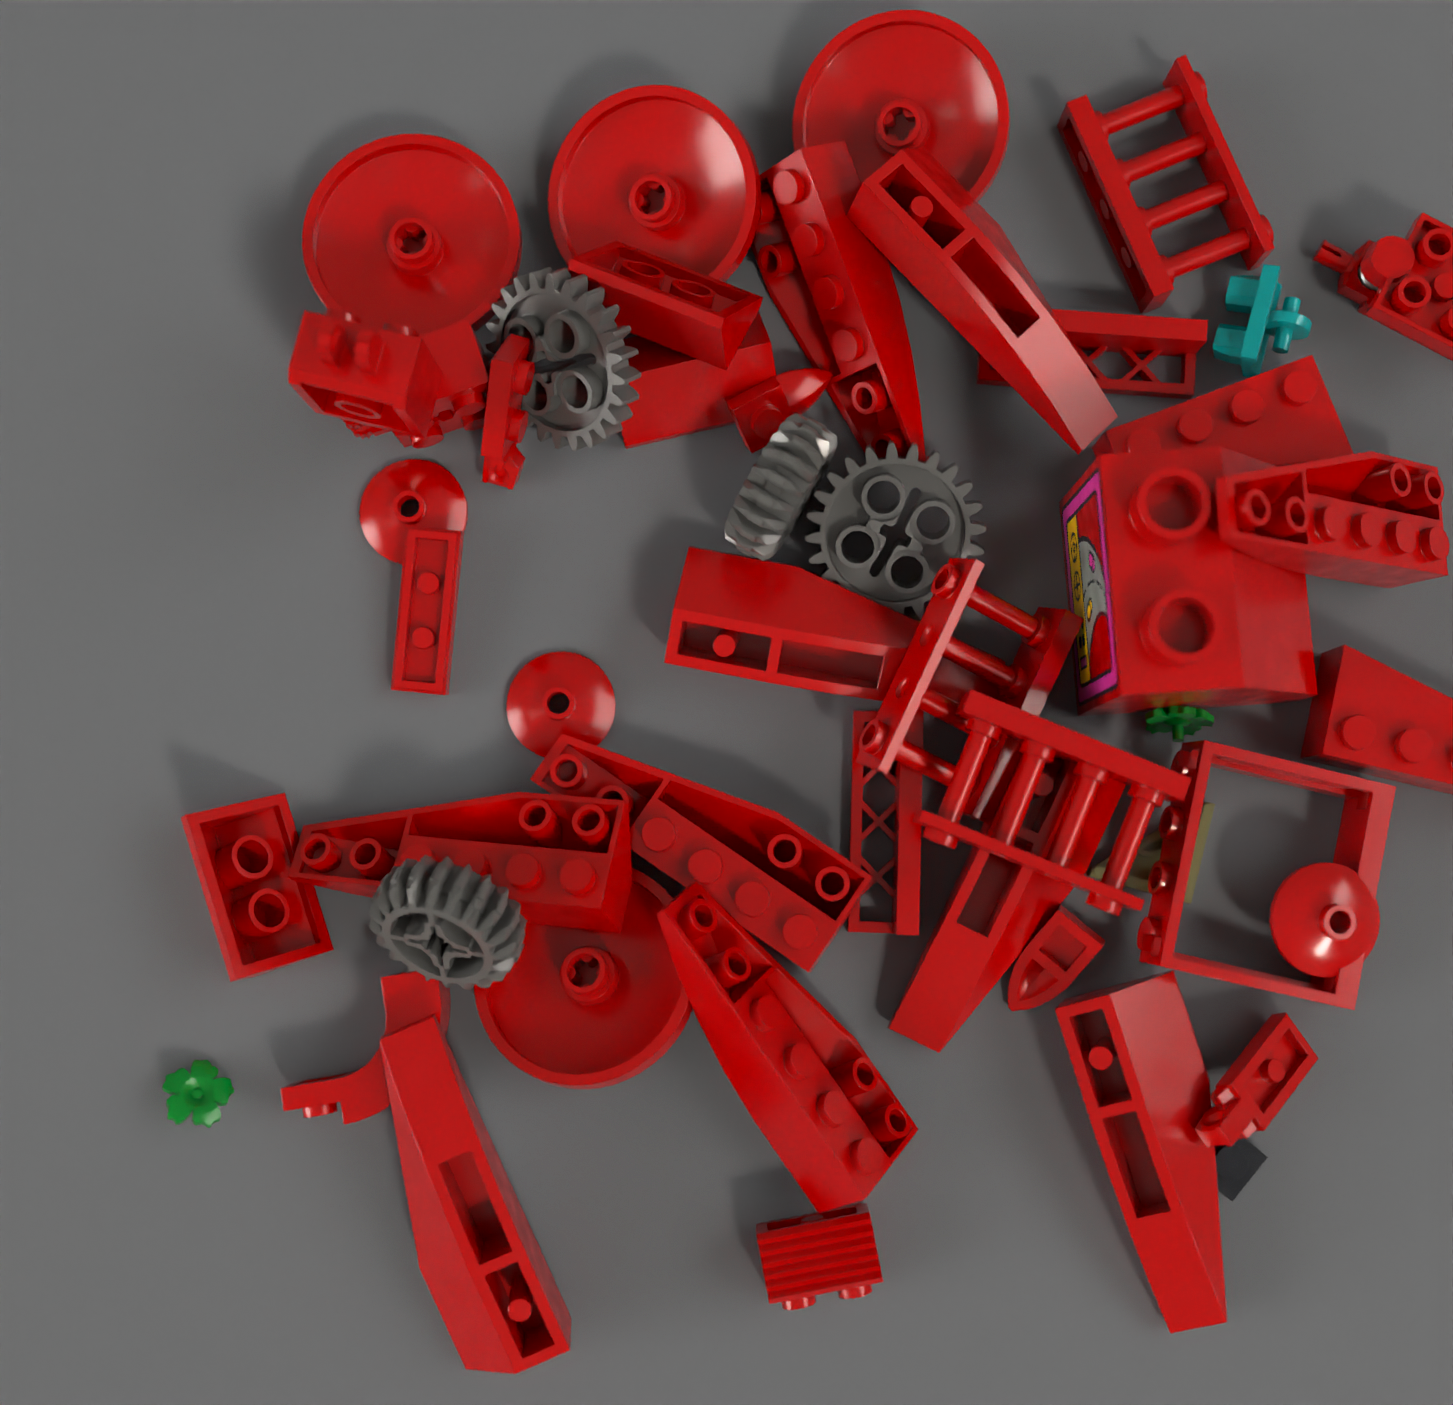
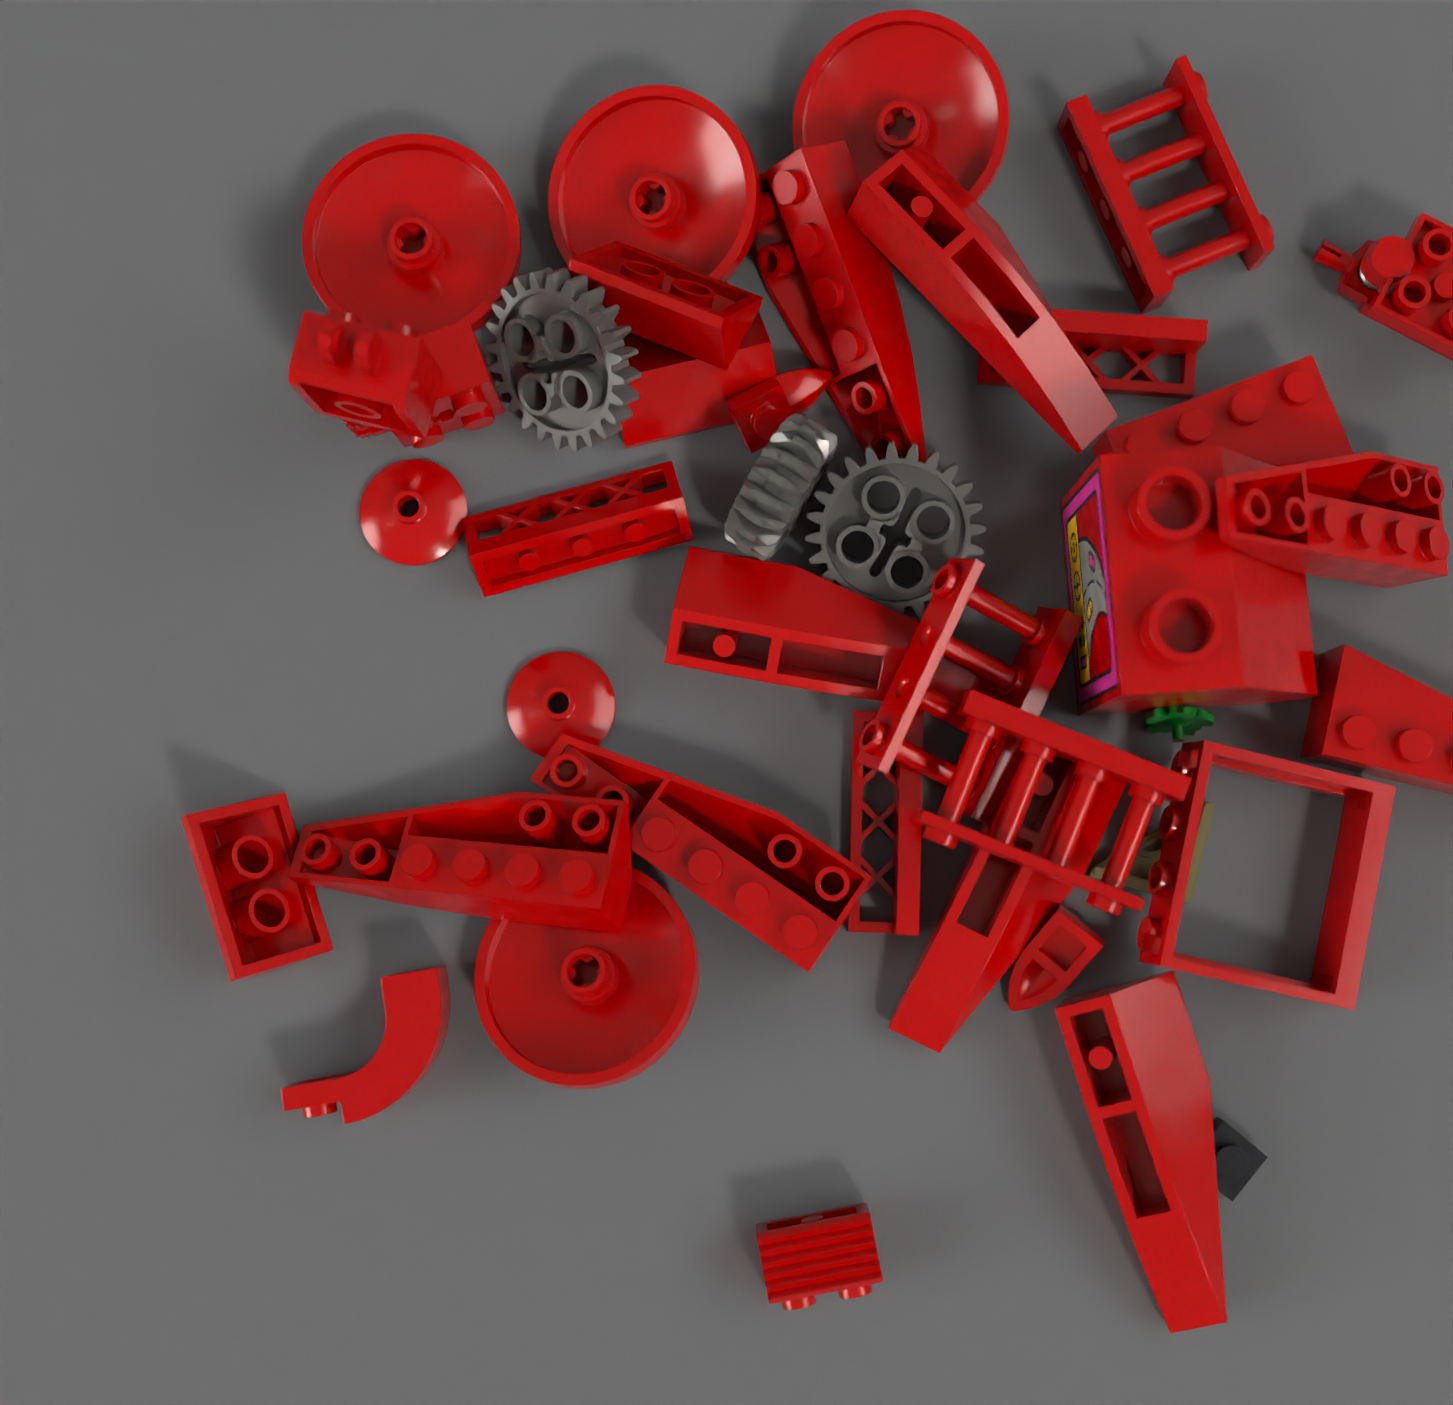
green plant [162,1060,234,1128] -> none
dark grey gear [368,855,527,990] -> none
red wedge [379,1014,572,1374] -> none
red tile [391,526,464,695] -> none
red hinge [481,334,535,490] -> none
red wedge [657,882,919,1213] -> none
red hinge [1194,1012,1319,1148] -> none
teal hips [1213,264,1312,378] -> none
red dish [1269,862,1380,977] -> none
none -> red fence [463,460,694,598]

